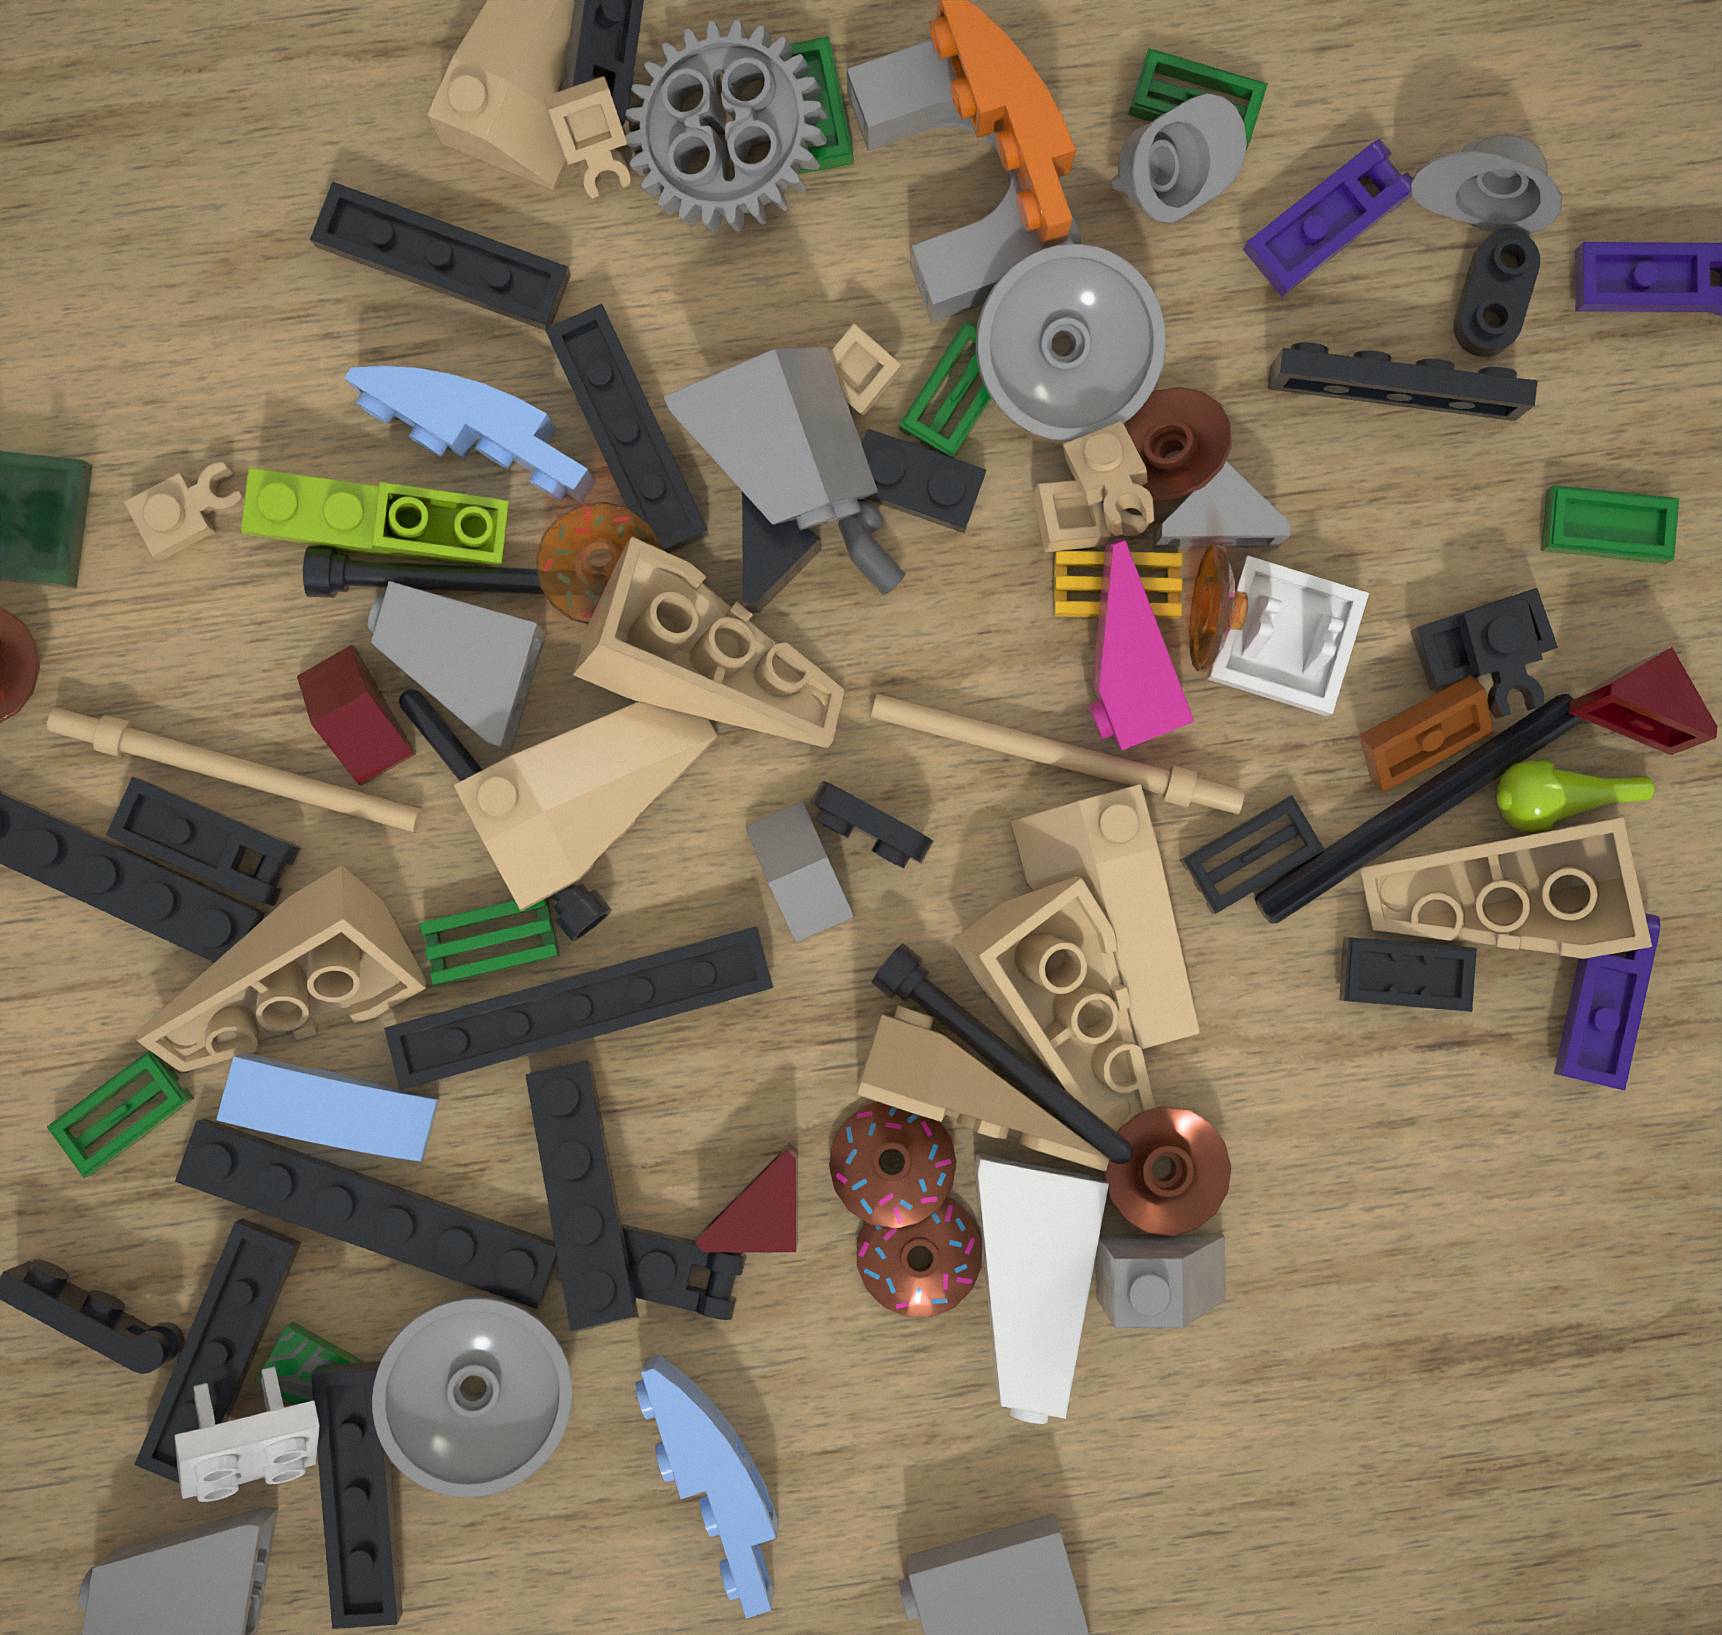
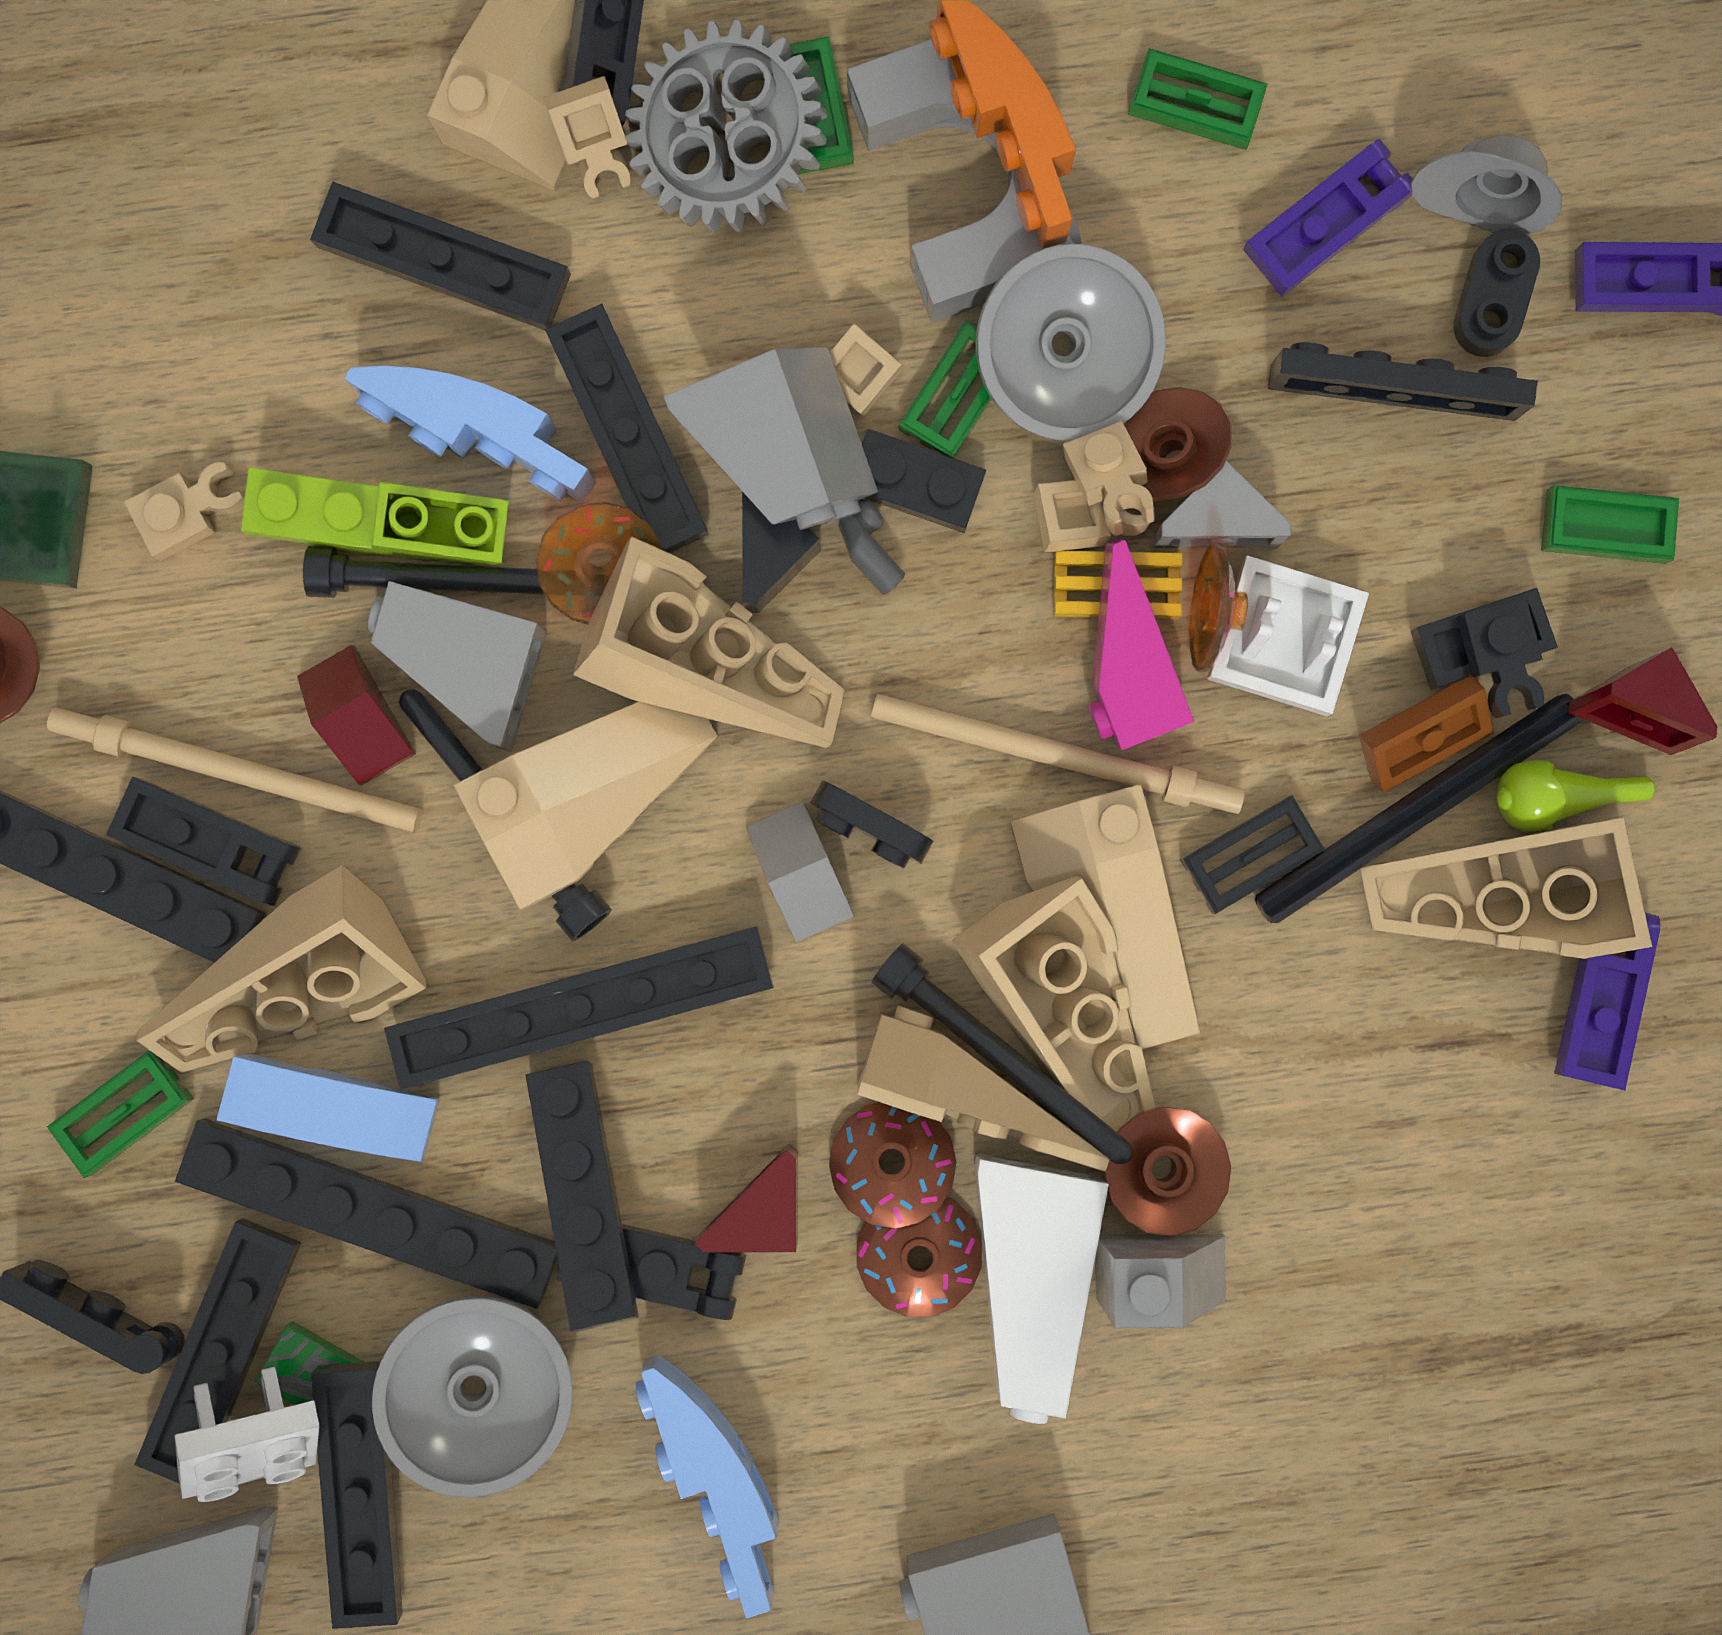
green tile [419,898,560,985] -> none
light grey piece [1110,93,1247,223] -> none
black plate [1339,937,1477,1012] -> none

